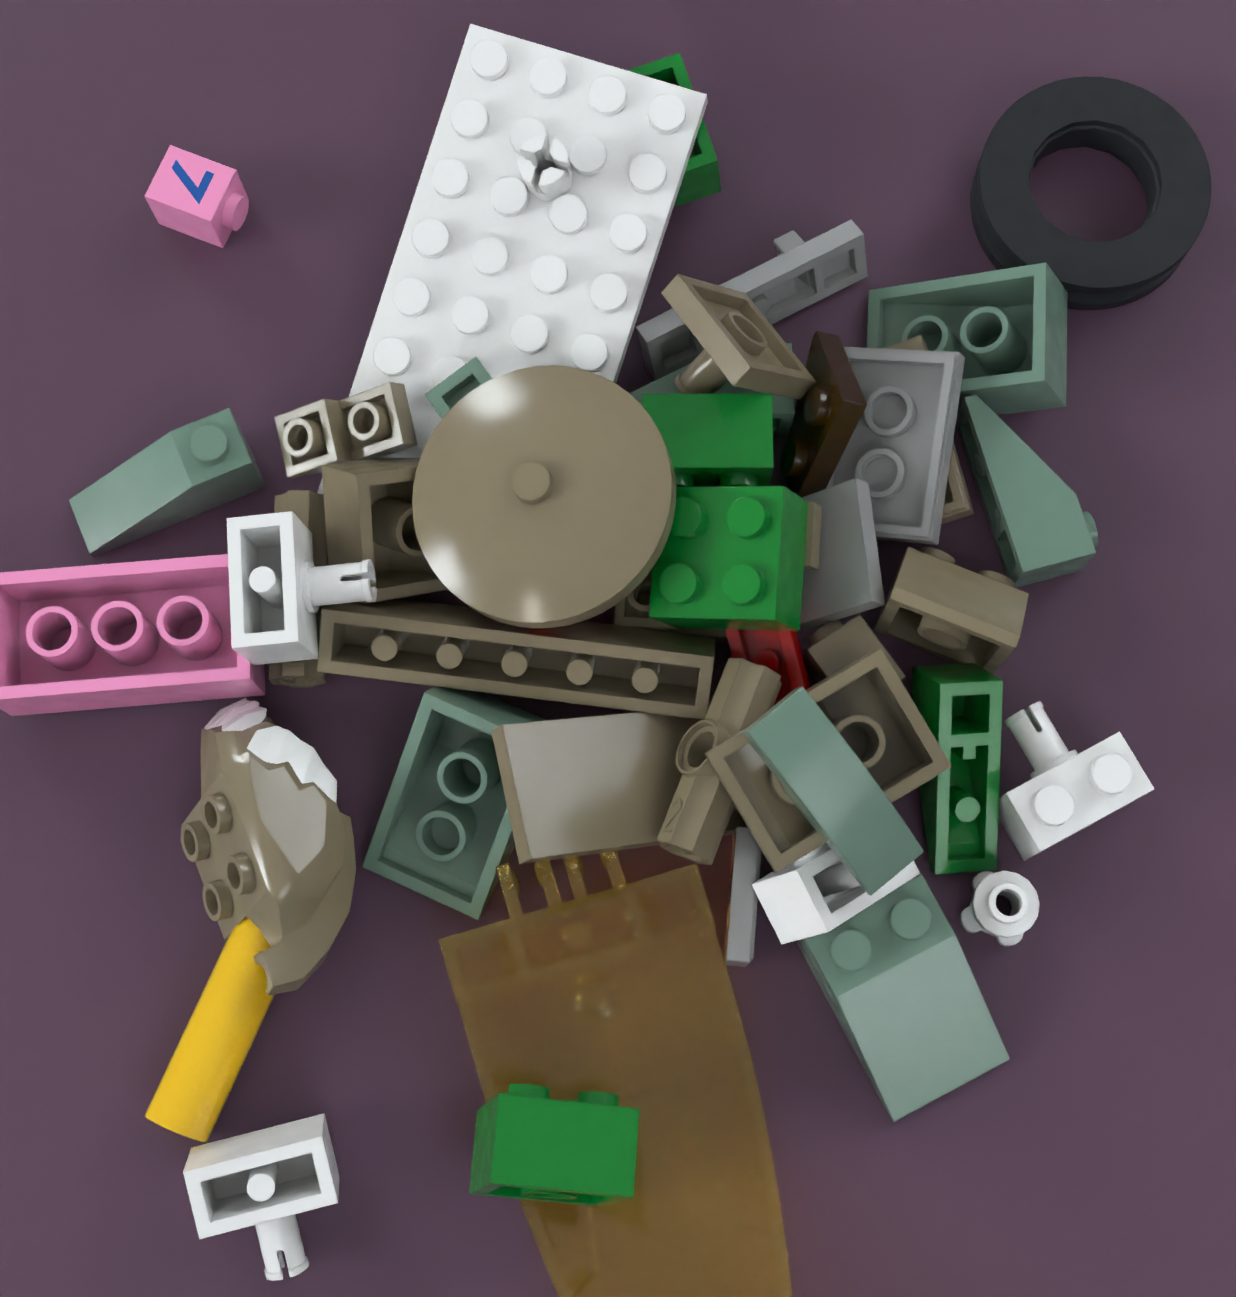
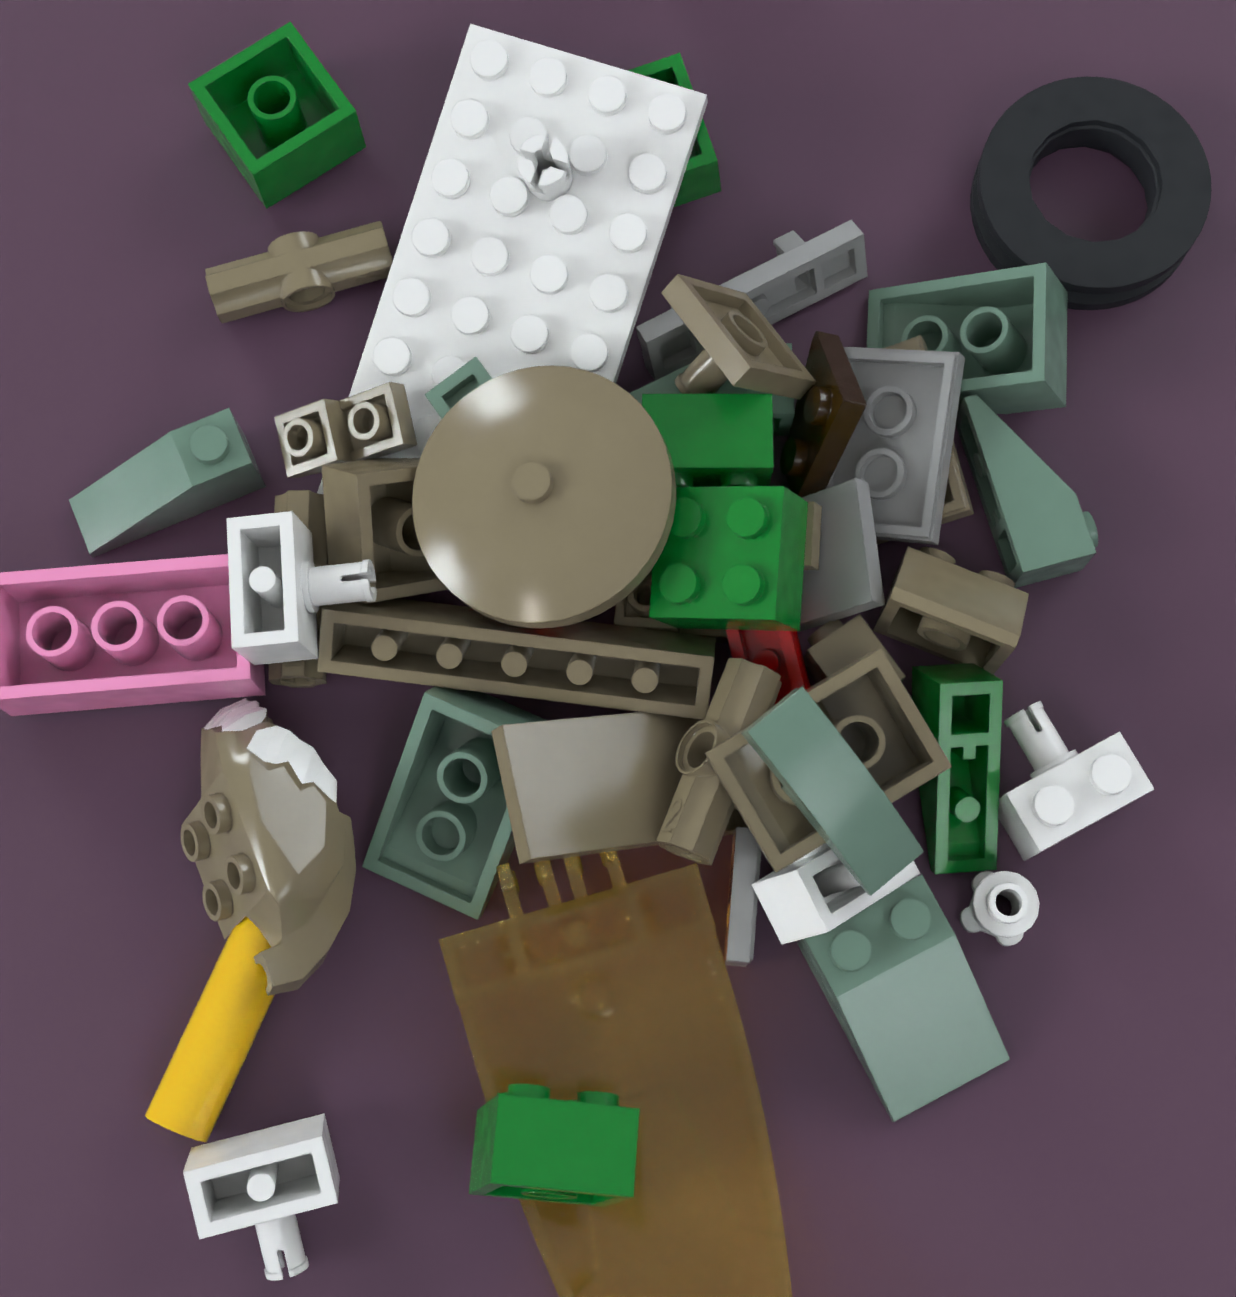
bright pink brick [144,145,249,248] -> none
none -> green brick [188,21,366,209]
none -> dark tan piece [205,221,393,323]

